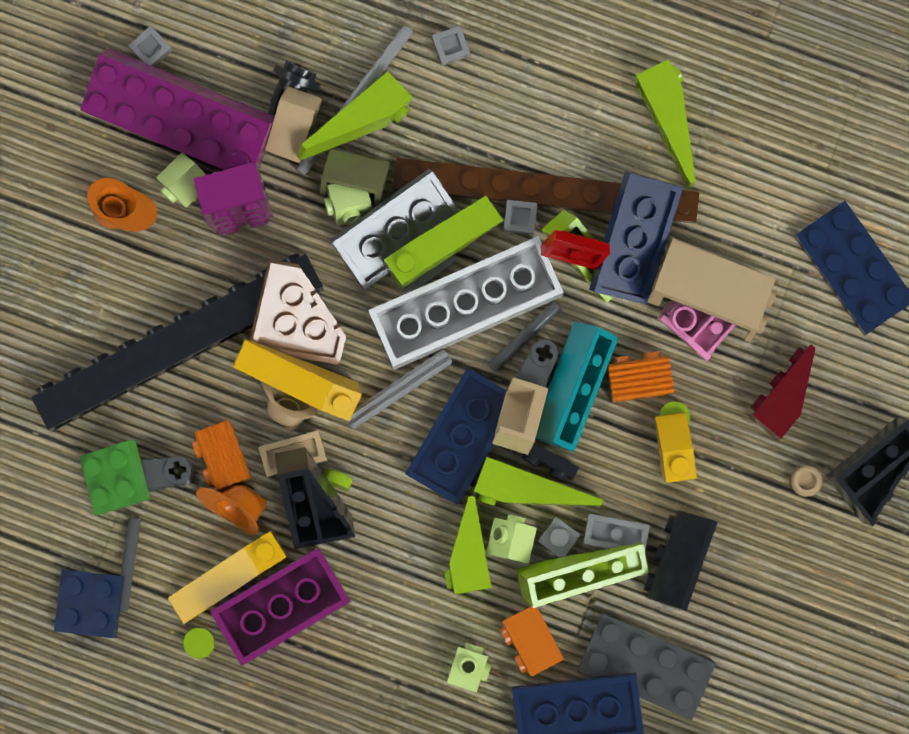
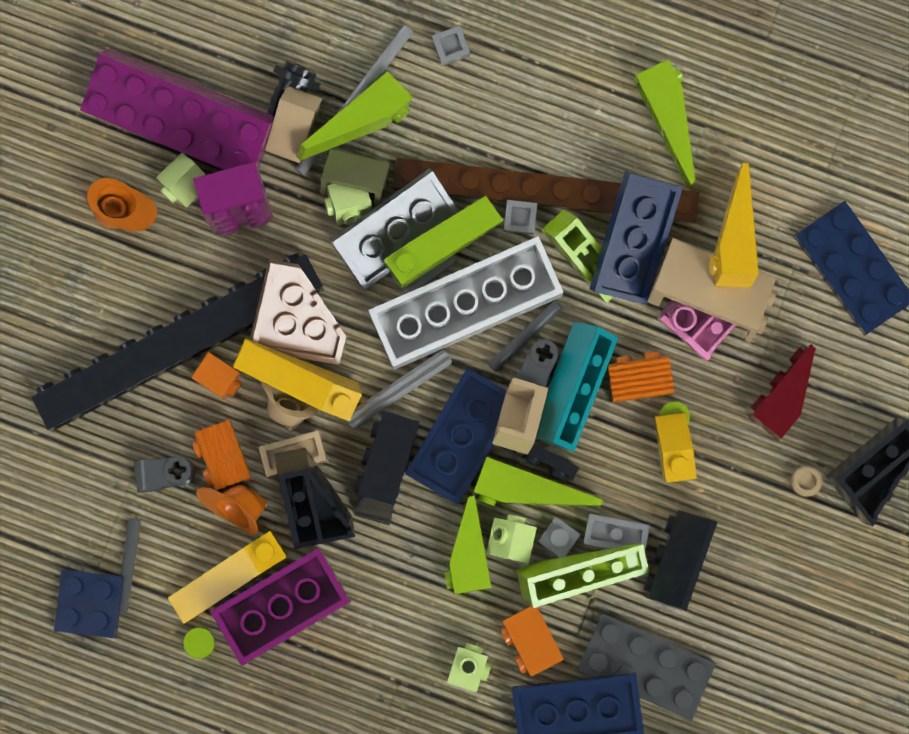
bright green plate [79,440,151,516] -> none
light grey plate [128,26,172,66] -> none
lime tile [323,468,353,491] -> none
red plate [540,230,611,270] -> none
none -> orange brick [191,352,242,400]
none -> black wedge [352,411,419,526]
none -> yellow slope [709,163,759,287]

